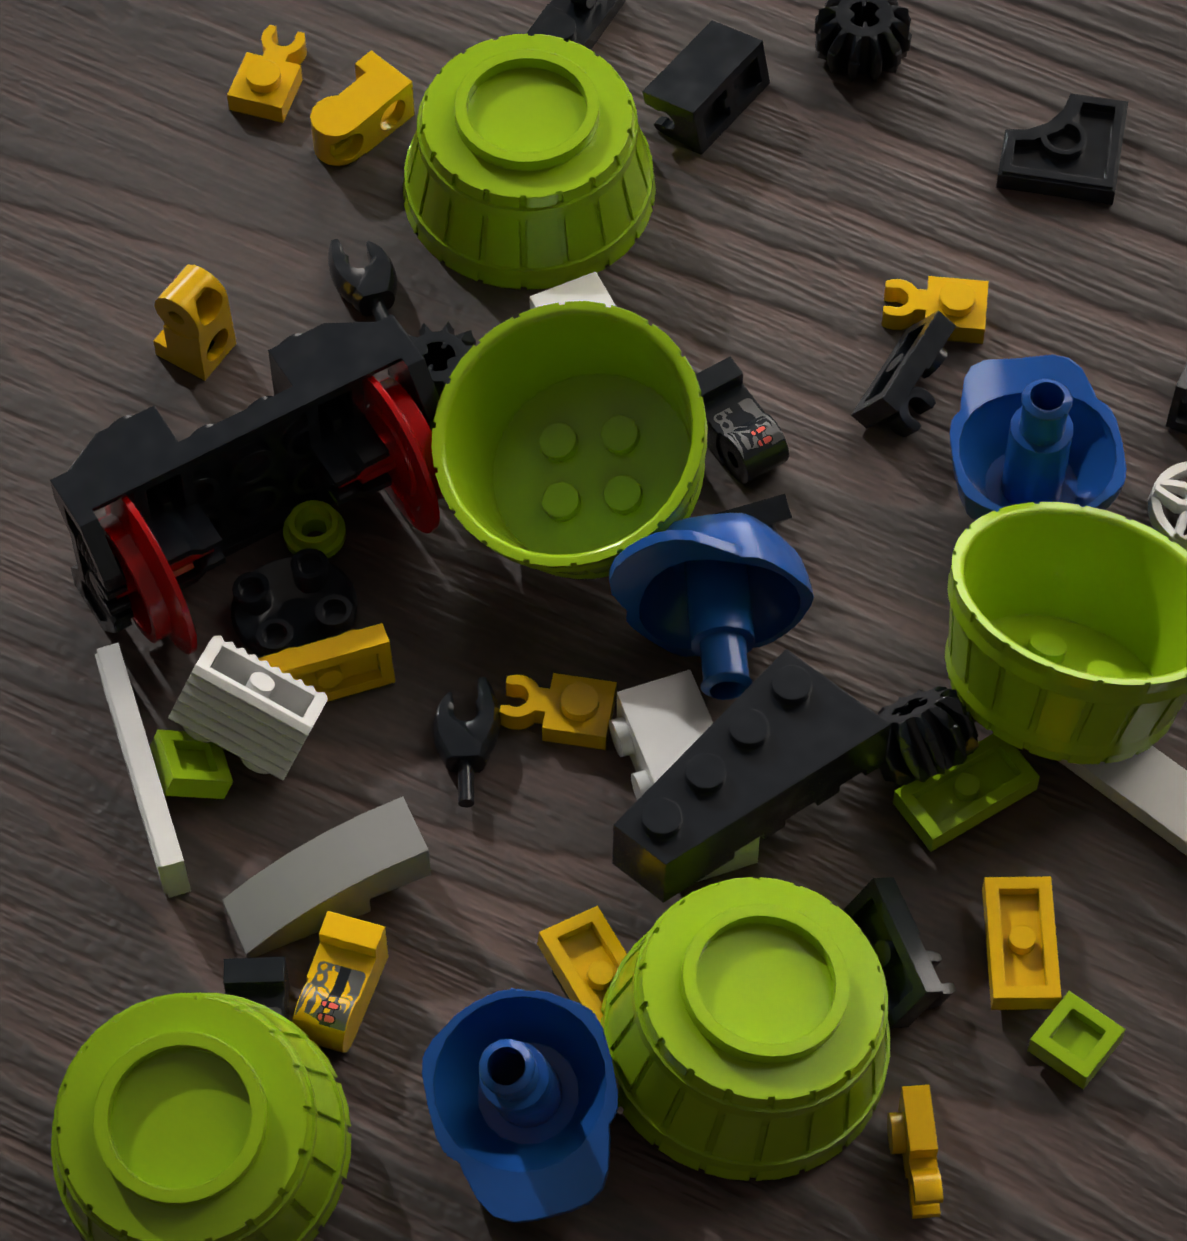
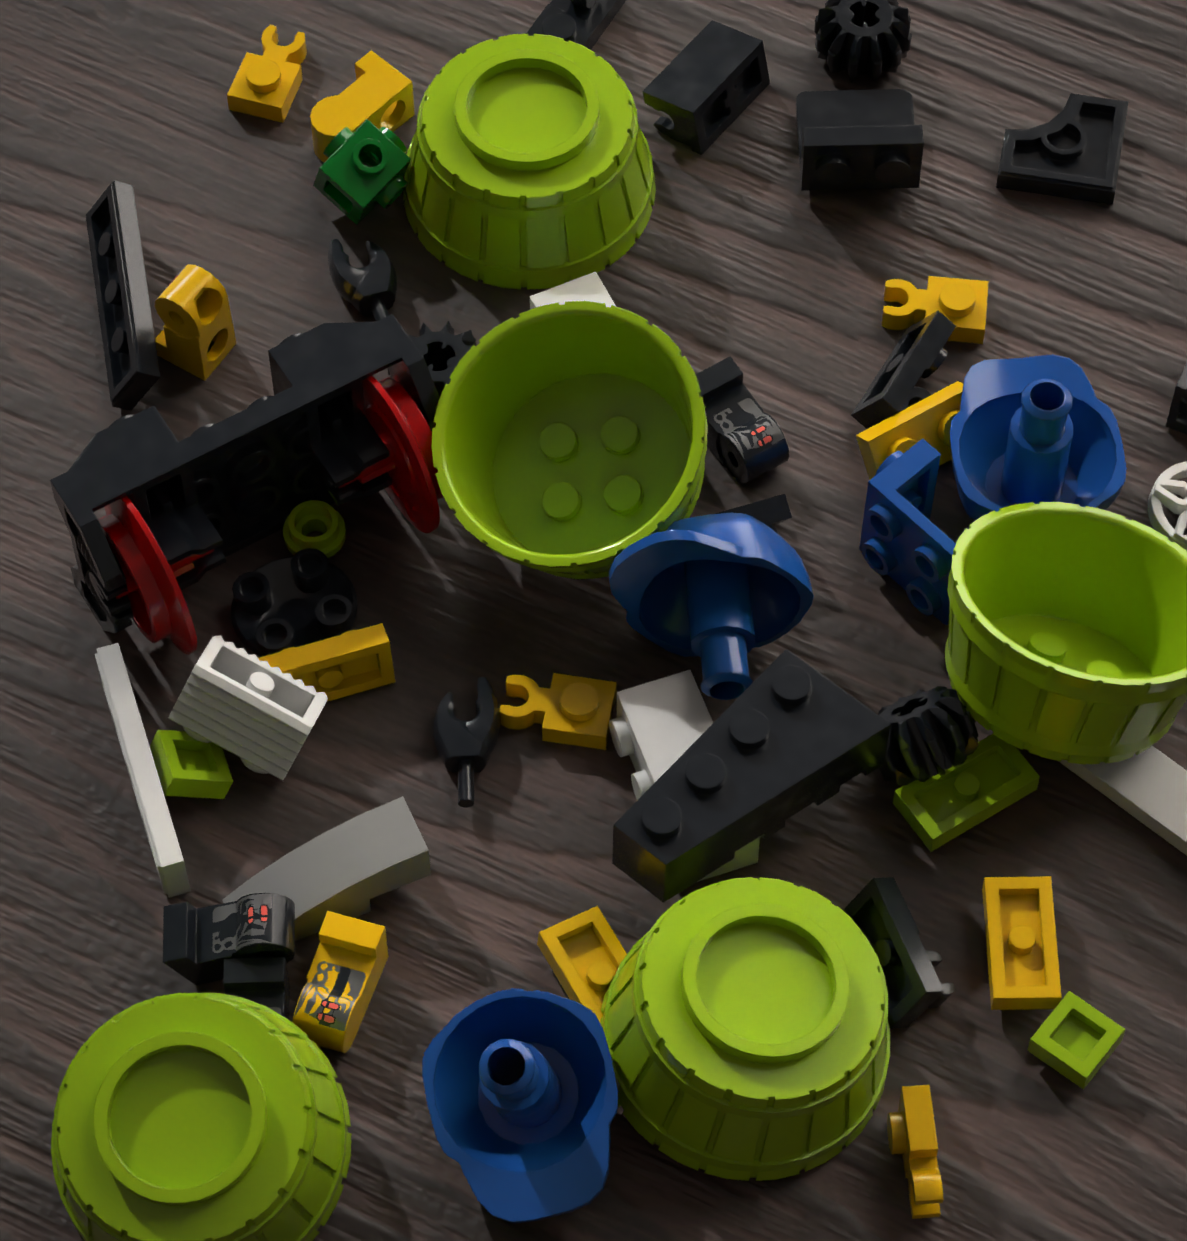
none -> black tile [86,180,160,411]
none -> black leg [163,893,295,985]
none -> green brick [313,119,411,225]
none -> black bracket [796,89,924,191]
none -> yellow plate [856,381,963,480]
none -> blue bracket [859,438,956,625]

